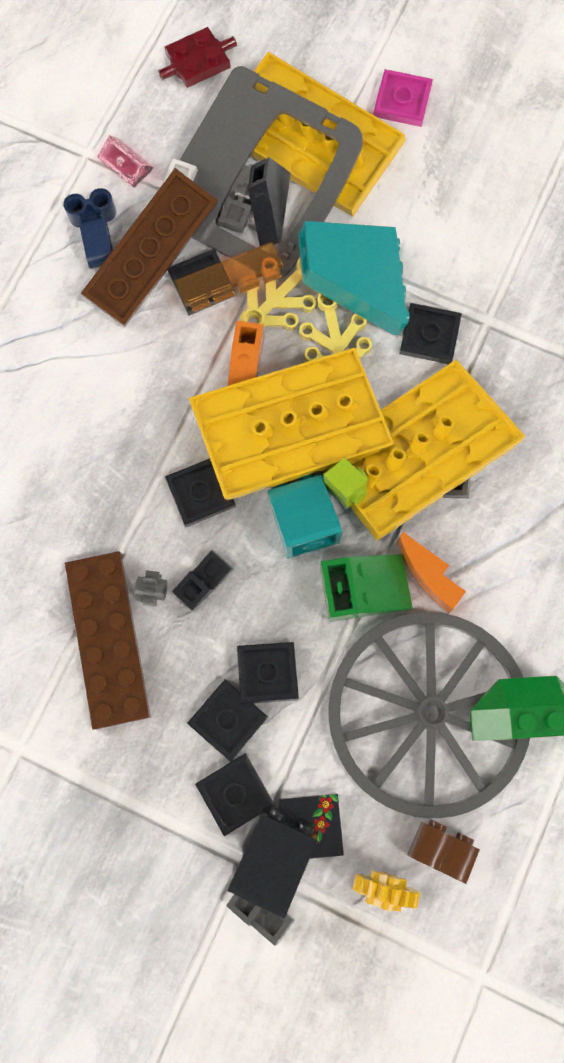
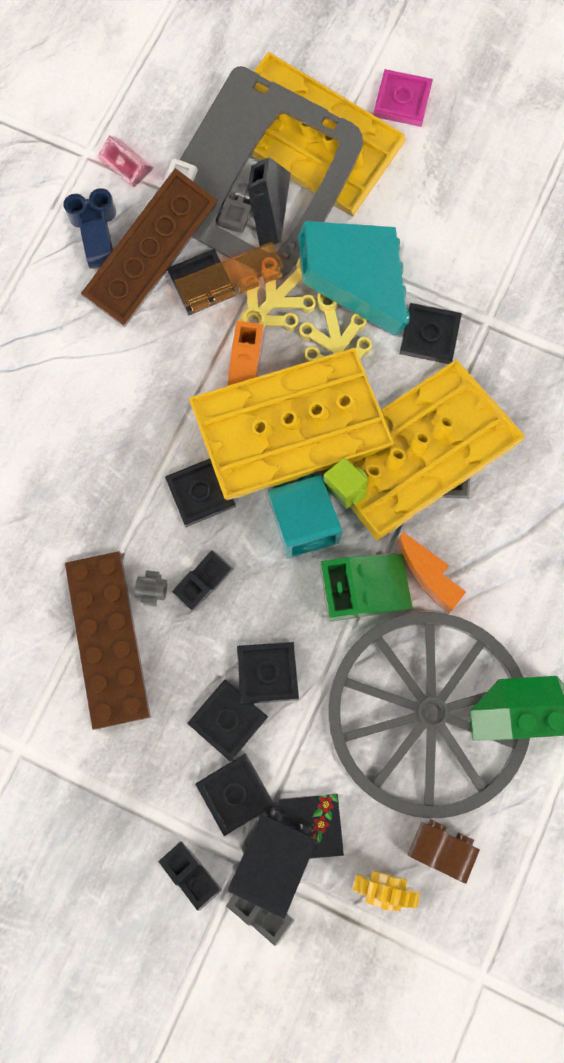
dark red plate [158,27,237,88] -> none
none -> black slope [158,841,222,911]

